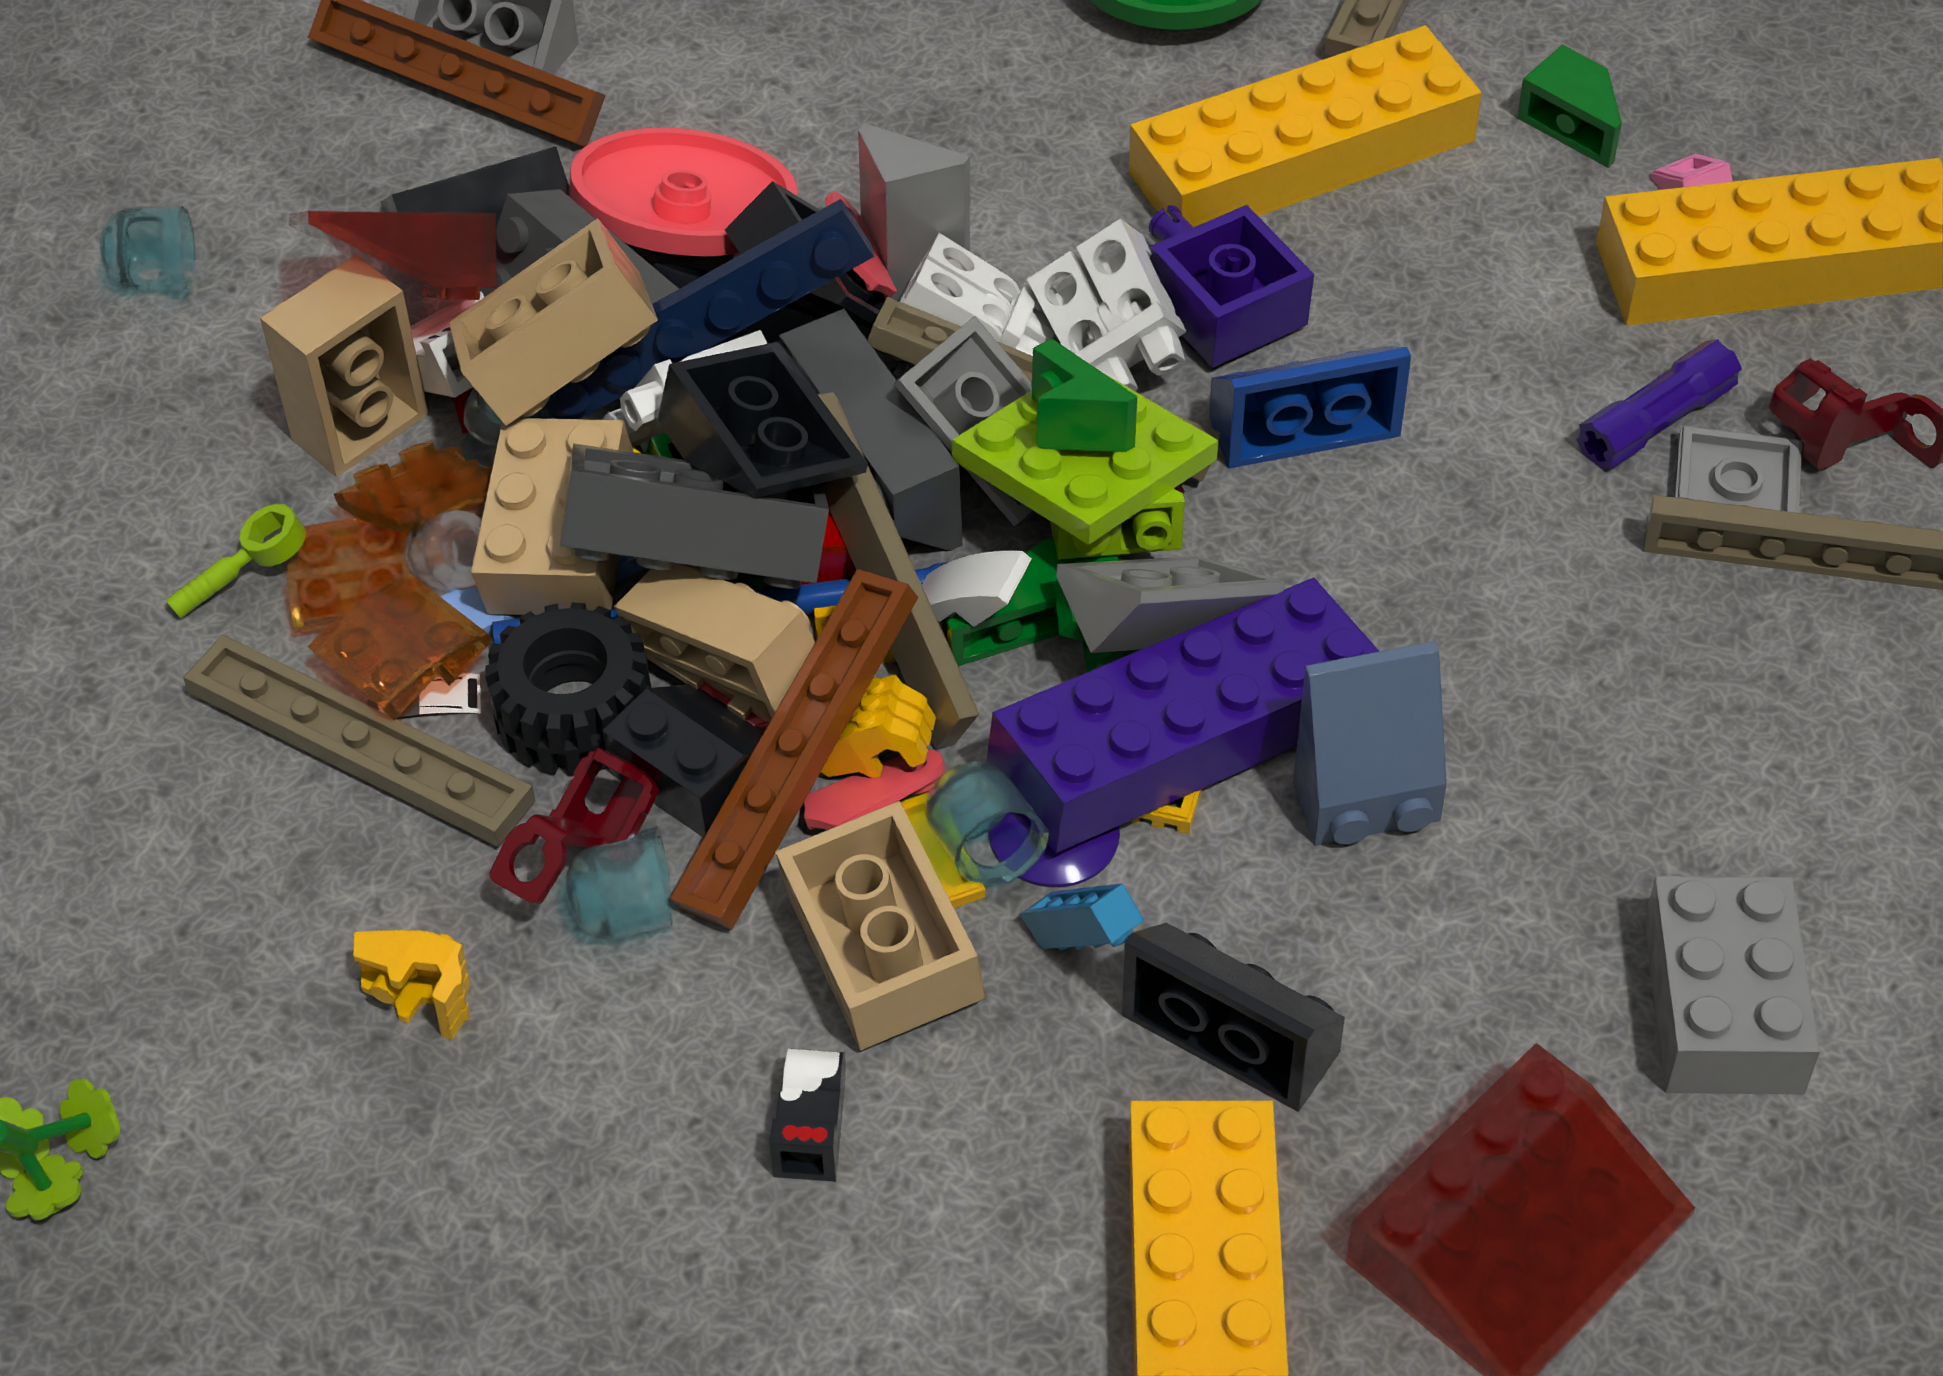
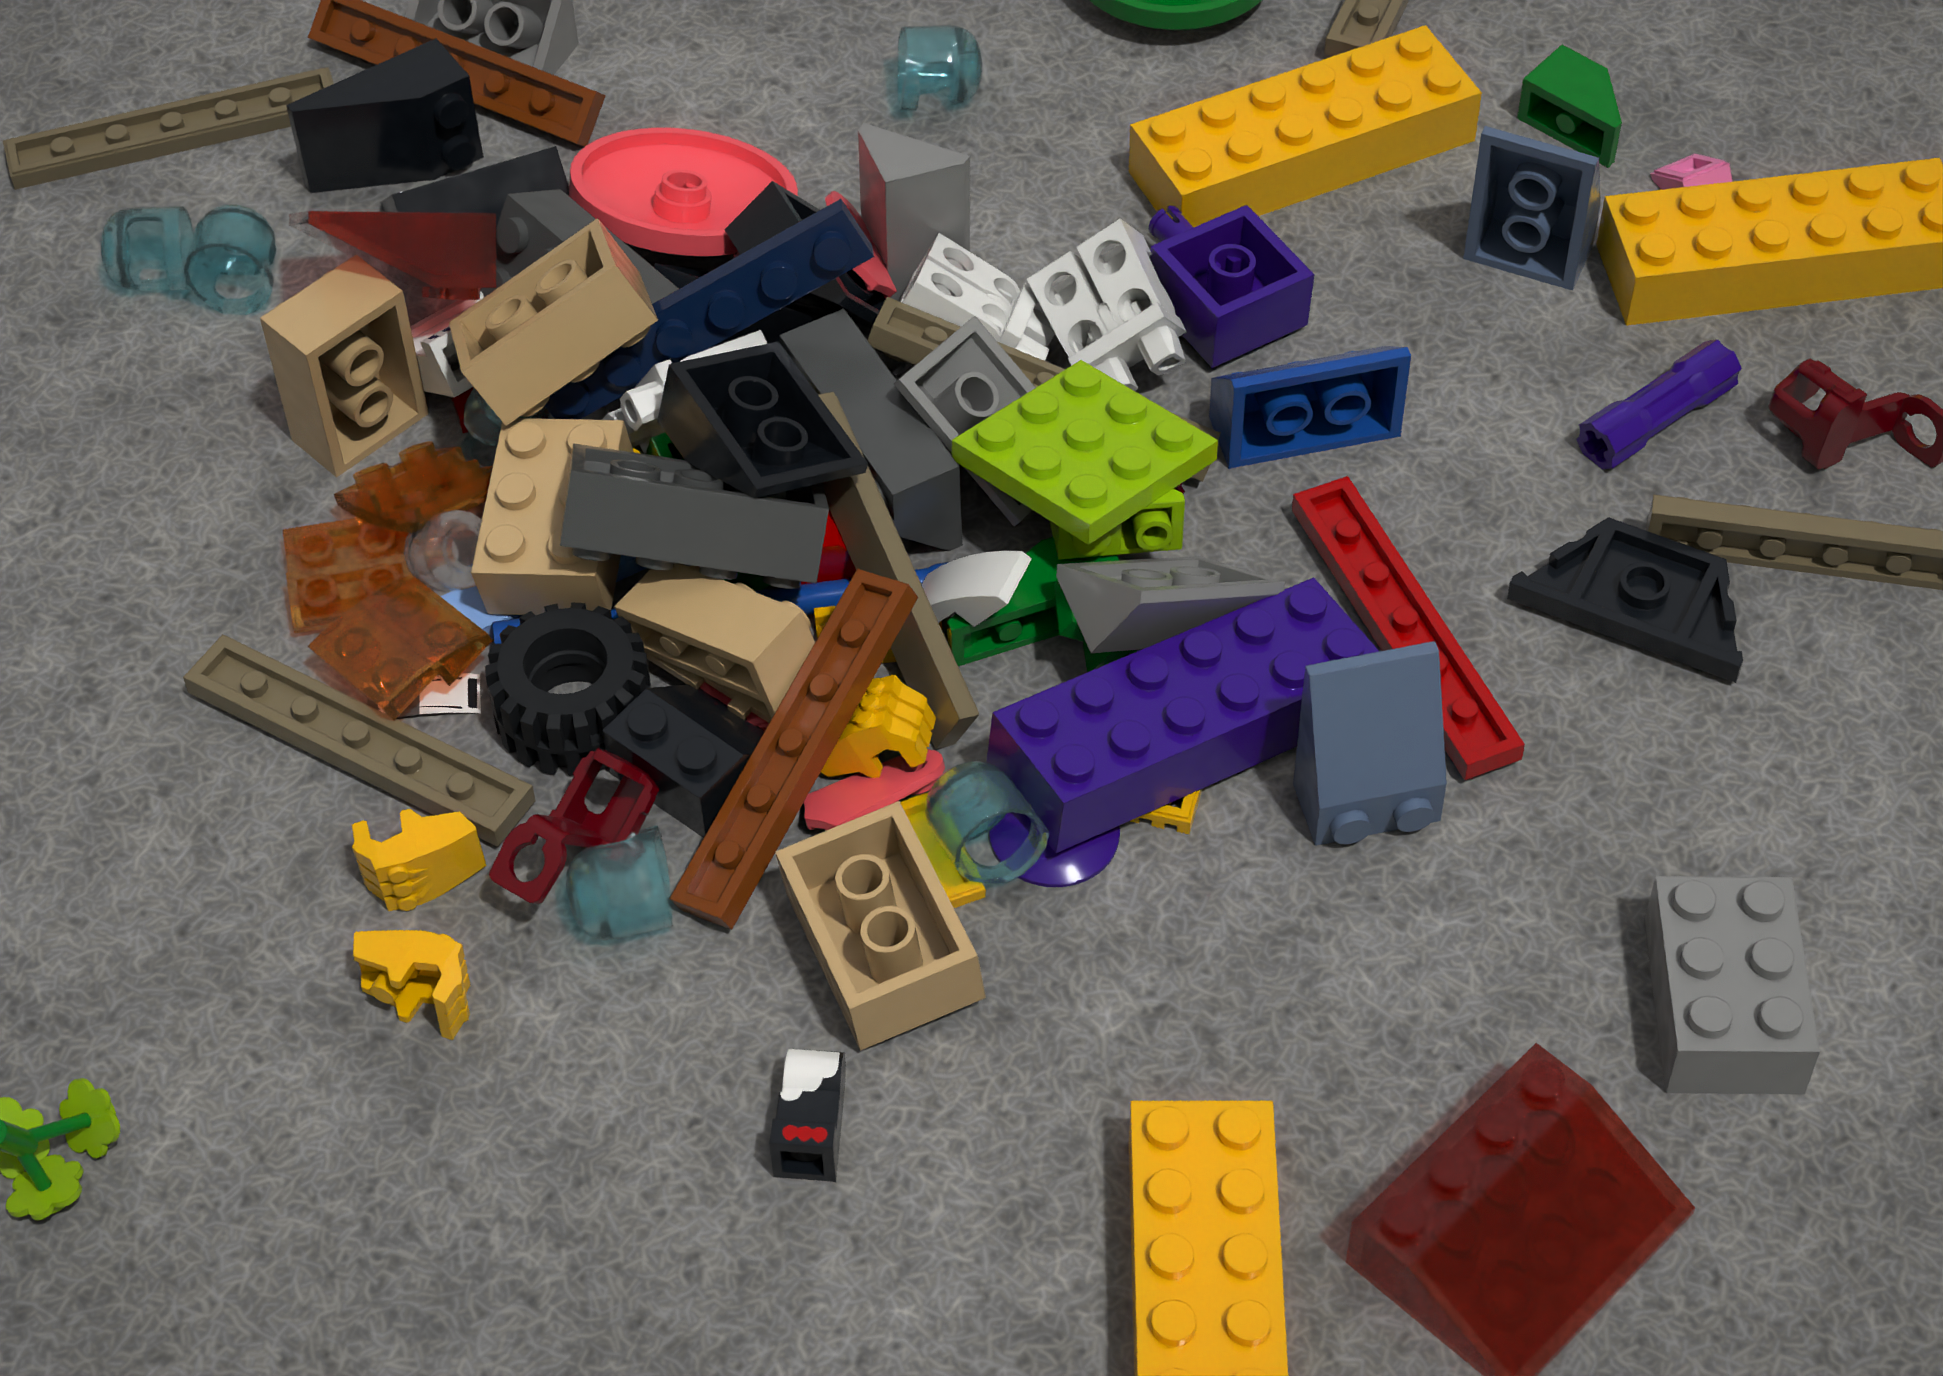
lime piece [165,504,306,619] -> none
dark azure piece [1020,883,1145,951] -> none
green slope [1031,338,1137,452] -> none
black slope [1122,922,1345,1112] -> none
light grey tile [1673,425,1802,513] -> none
none -> dark tan tile [3,67,334,190]
none -> clear light blue helmet [184,204,277,315]
none -> black slope [286,39,484,193]
none -> yellow hand [352,809,486,911]
none -> clear light blue helmet [898,25,983,112]
none -> red plate [1292,476,1525,780]
none -> sand blue slope [1463,126,1601,291]
none -> black wing [1507,517,1743,683]

